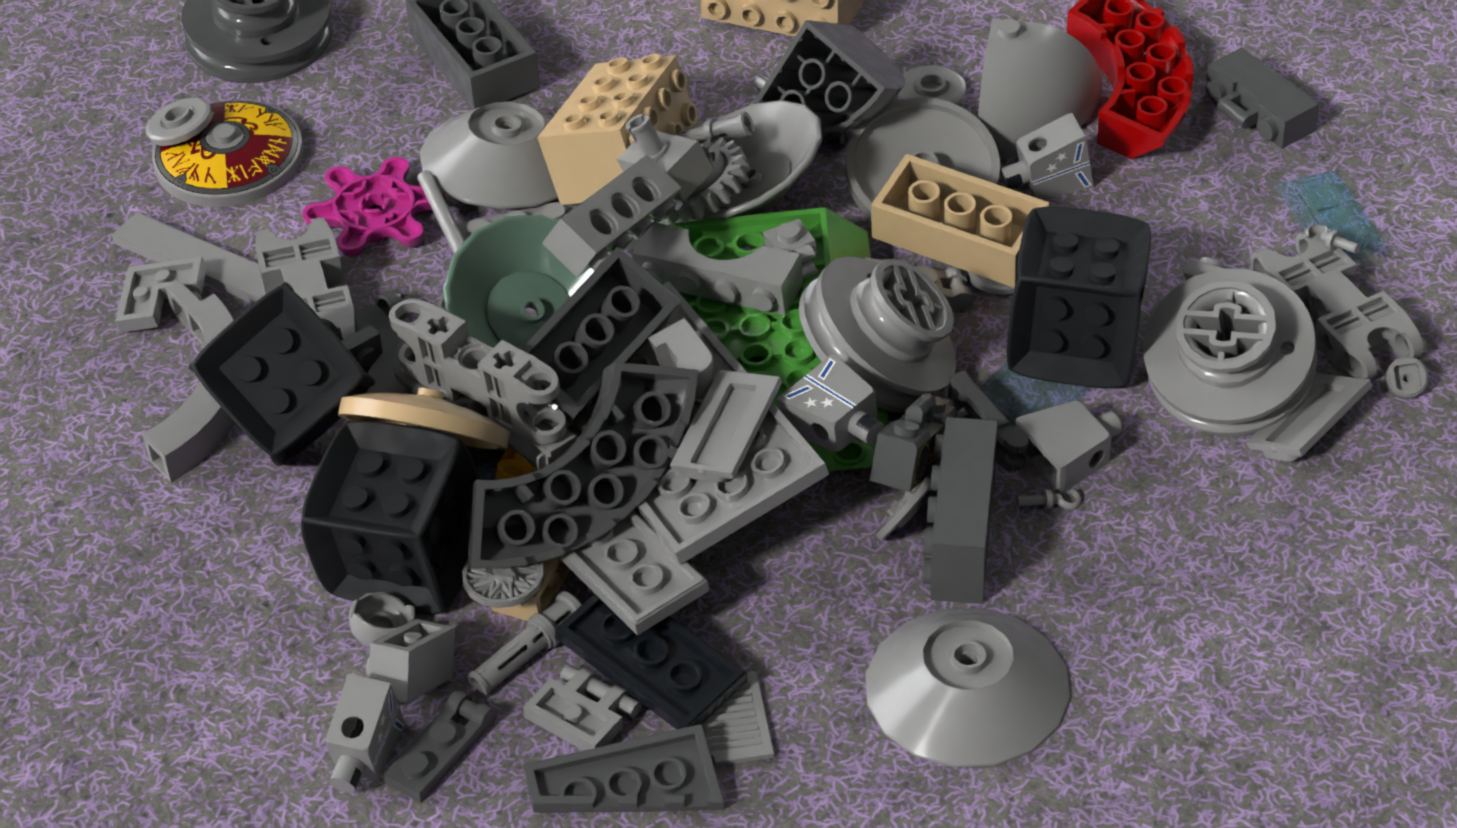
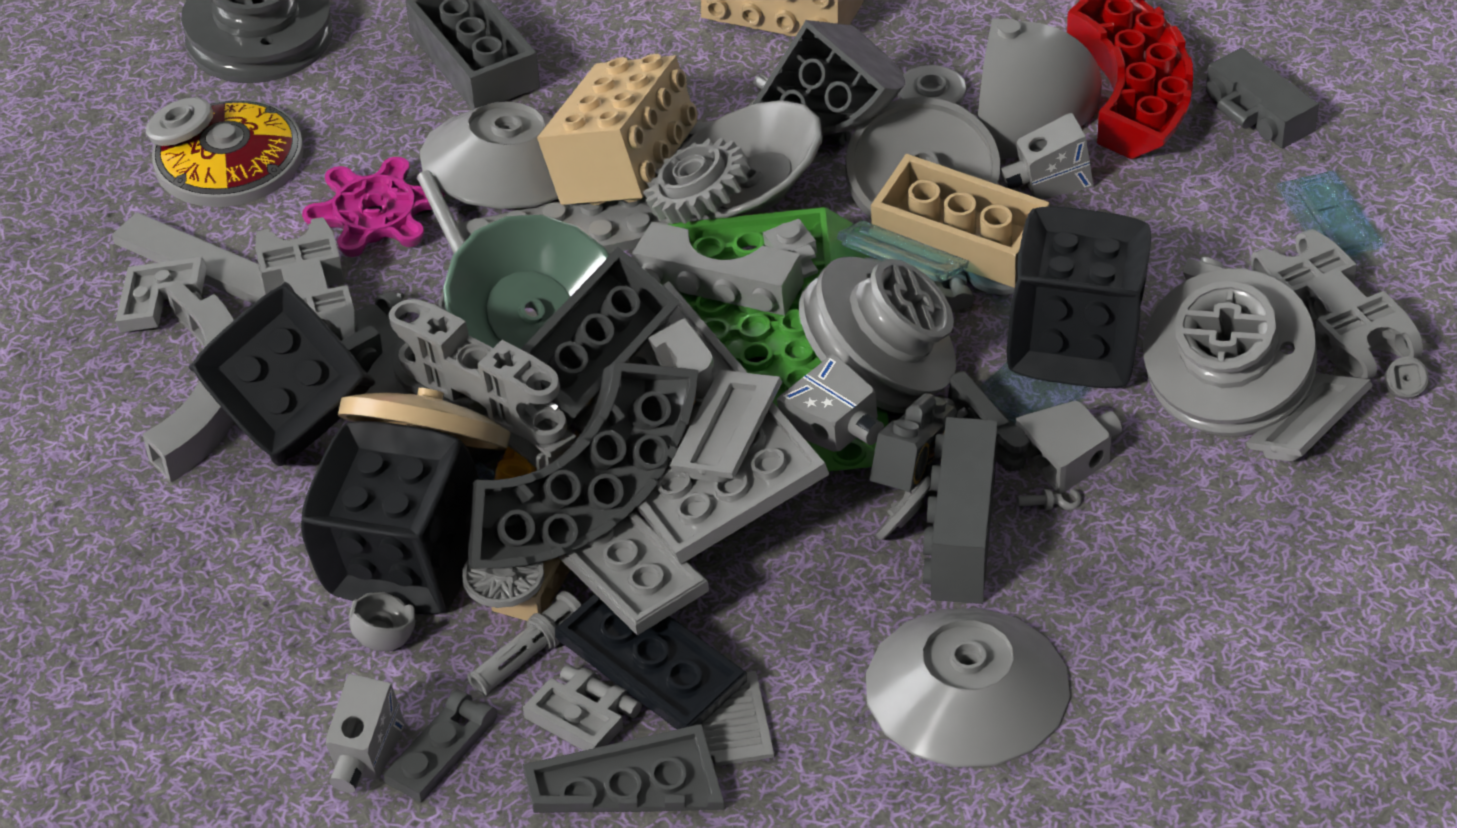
light grey brick [366,619,455,705] -> none
light grey brick [542,155,681,278] -> none
light grey brick [616,114,714,201] -> none
light grey pin [677,112,754,144] -> none
light grey hand [1305,225,1361,254] -> none
none -> clear light blue piece [837,220,969,282]

